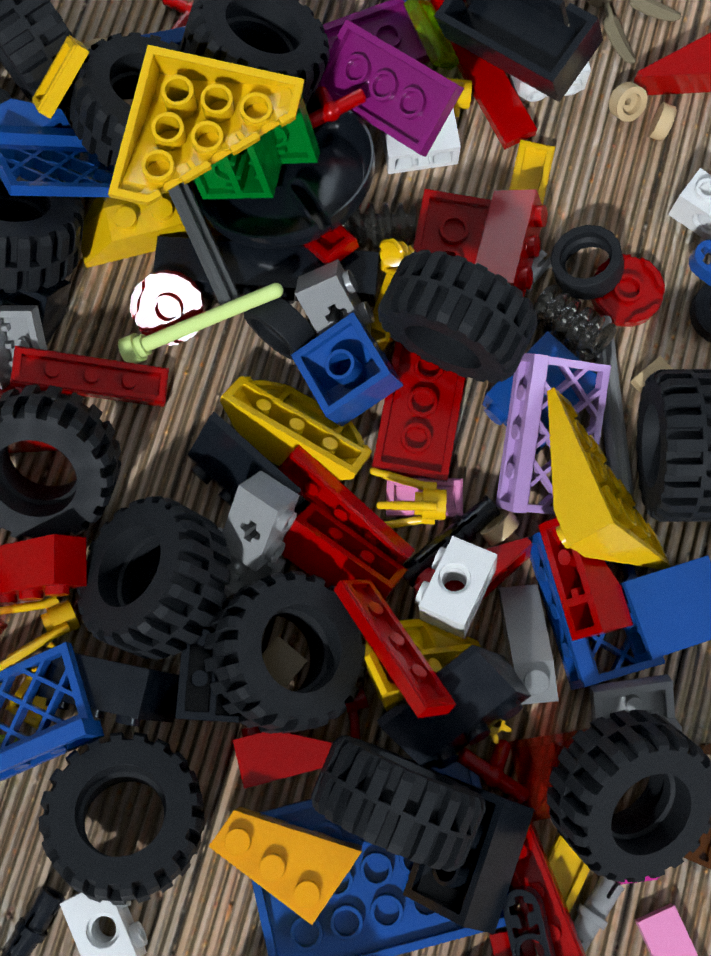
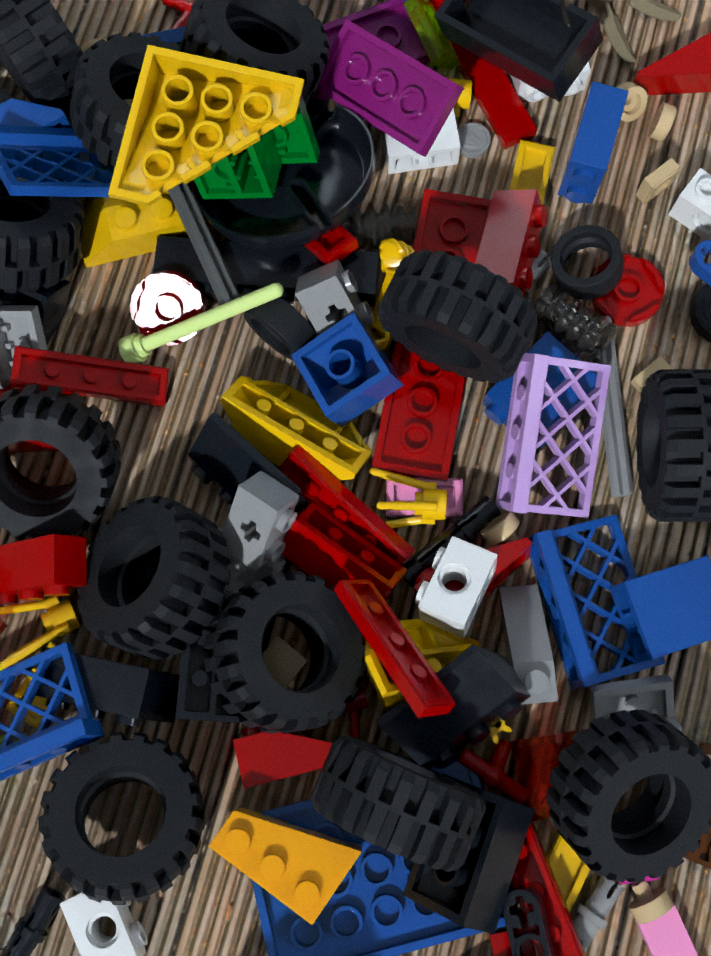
yellow tile [32,35,89,119] -> none
red piece [308,86,367,129] -> none
red slope [538,517,633,641] -> none
yellow slope [547,387,671,570] -> none
none -> light grey piece [458,122,491,158]
none -> blue brick [557,81,629,204]
none -> tan tile [628,881,674,924]
none -> tan tile [635,158,680,204]

